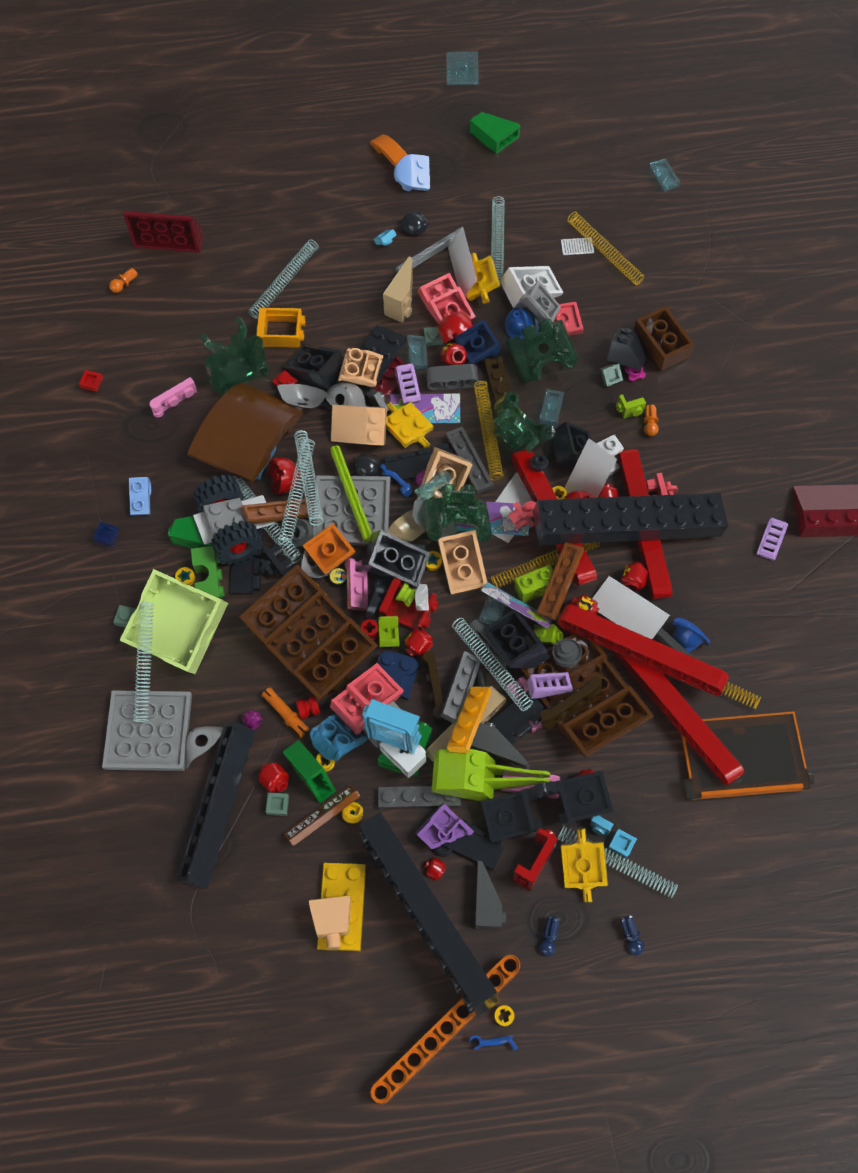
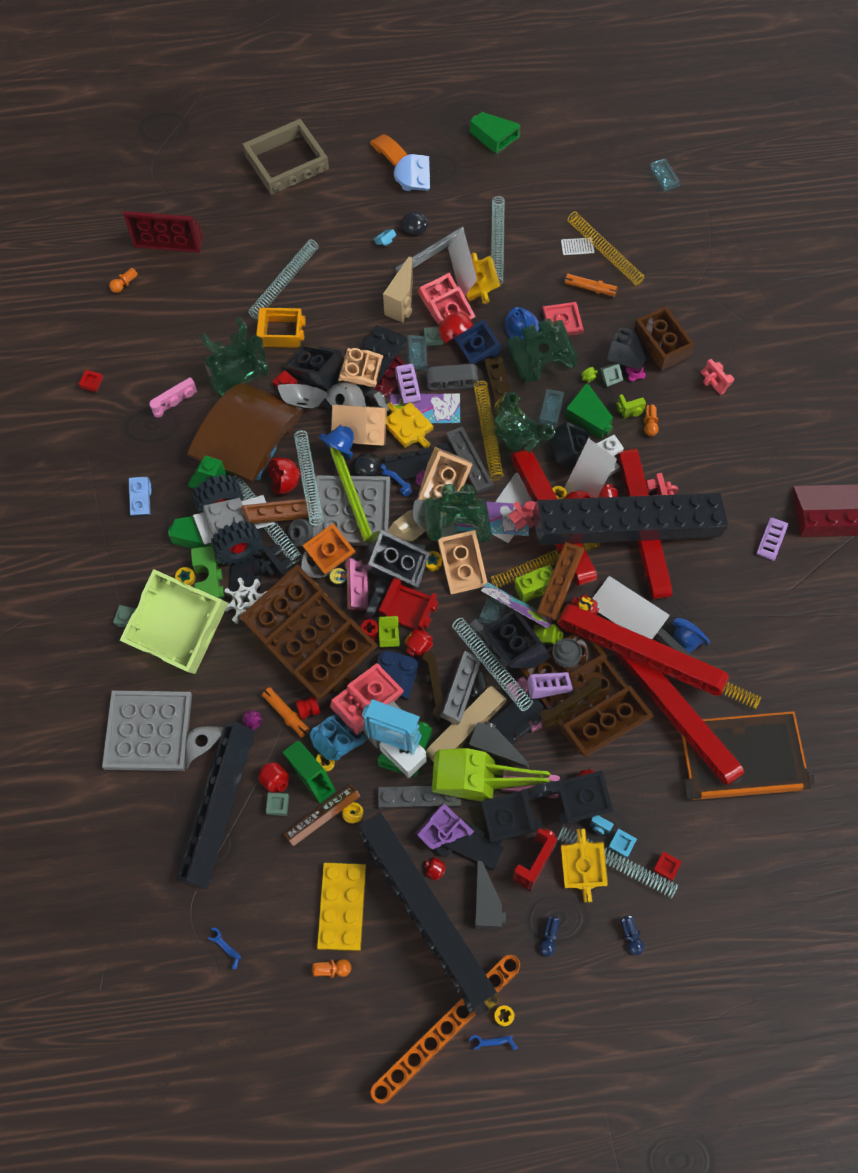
clear blue tile [93,522,119,546] -> none
light aqua piece [134,602,154,722] -> none
light aqua piece [278,439,315,545] -> none
light nougat torso [309,896,351,949] -> none
lime wheel [395,583,416,607] -> none
clear light blue plate [415,470,452,501] -> none
white slope [415,584,429,611] -> none
red head [441,343,466,366] -> none
clear light blue slope [446,52,479,85] -> none
light orange plate [447,687,491,753] -> none
white slope [500,266,563,308] -> none
light grey slope [519,281,561,326] -> none
black plate [530,455,548,472] -> none
red head [621,562,648,592] -> none
none -> green slope [188,455,227,489]
none -> blue piece [208,928,241,970]
none -> white gear [224,578,267,624]
none -> dark tan window [242,119,329,195]
none -> orange axle [312,959,351,978]
none -> blue helmet [319,425,354,461]
none -> orange pin [565,273,618,297]
none -> green slope [565,384,613,439]
none -> lime plate [581,367,598,383]
none -> red plate [653,851,682,881]
none -> coral hips [700,359,734,395]

